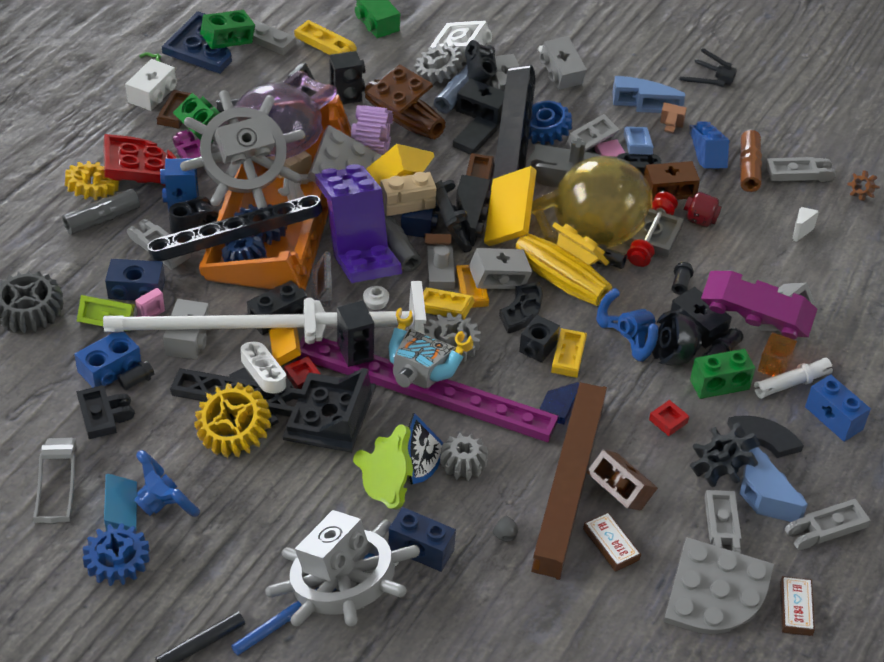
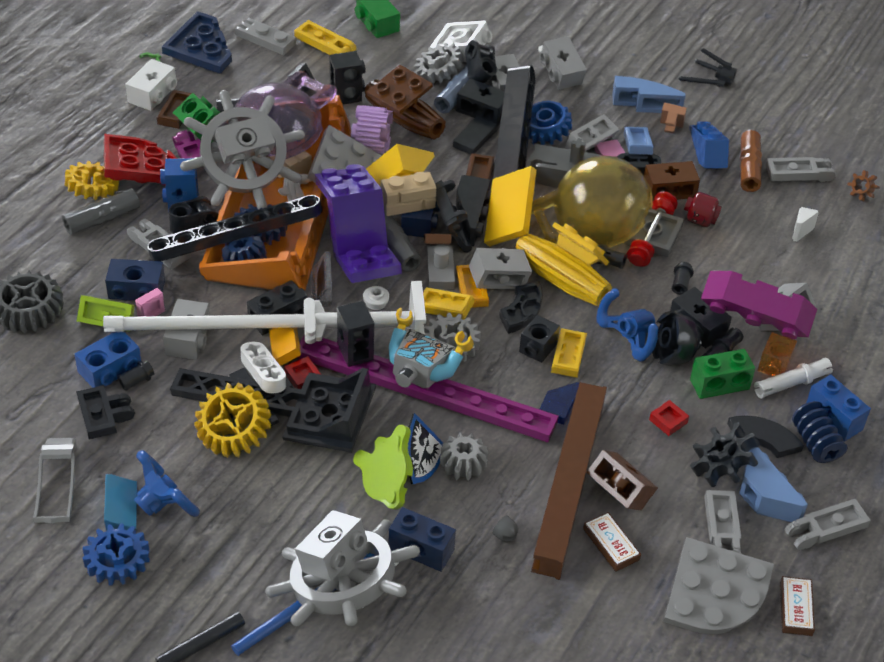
green brick [200,10,255,49] -> none
none -> dark blue piece [792,401,848,463]

